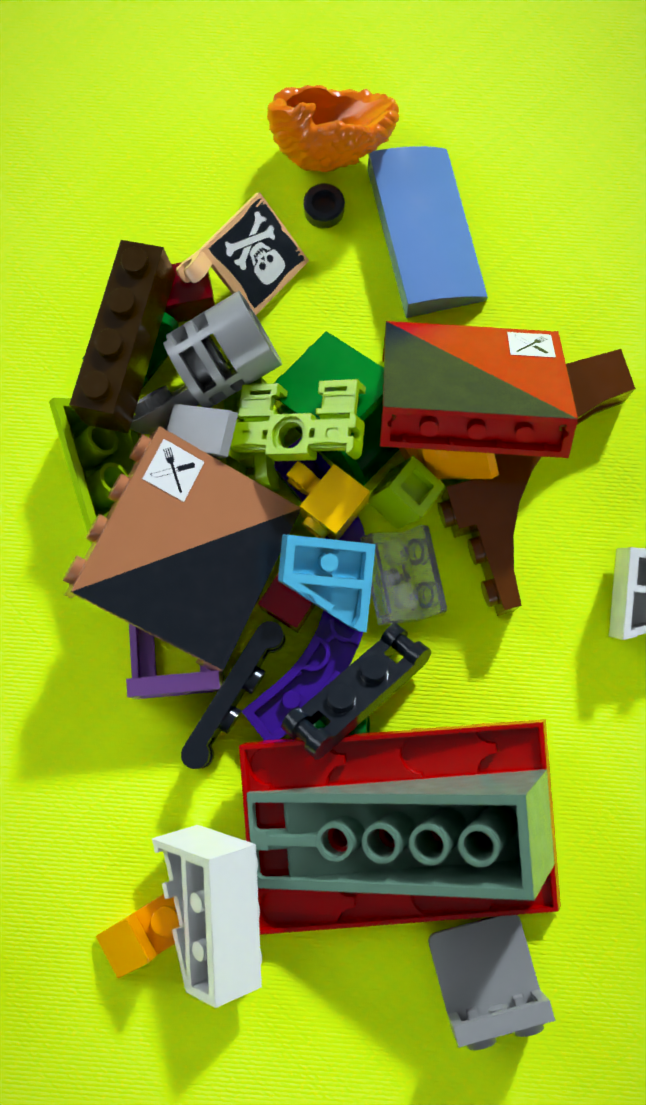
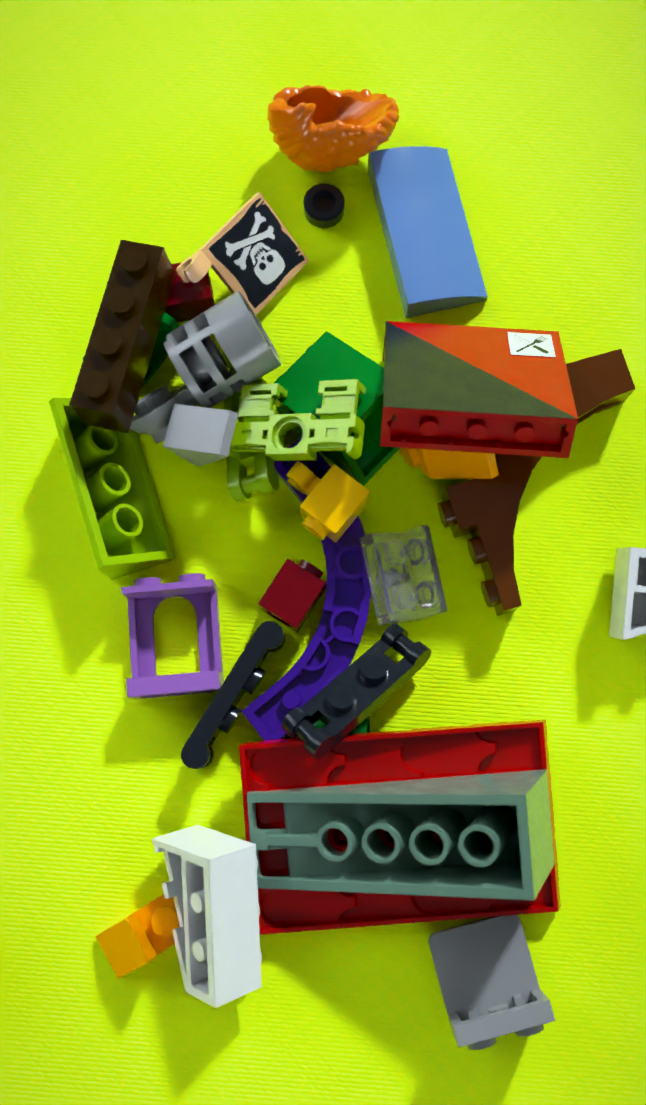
panel [63,426,300,671] -> none
medium azure wing [278,534,376,632] -> none
lime brick [368,455,446,530] -> none

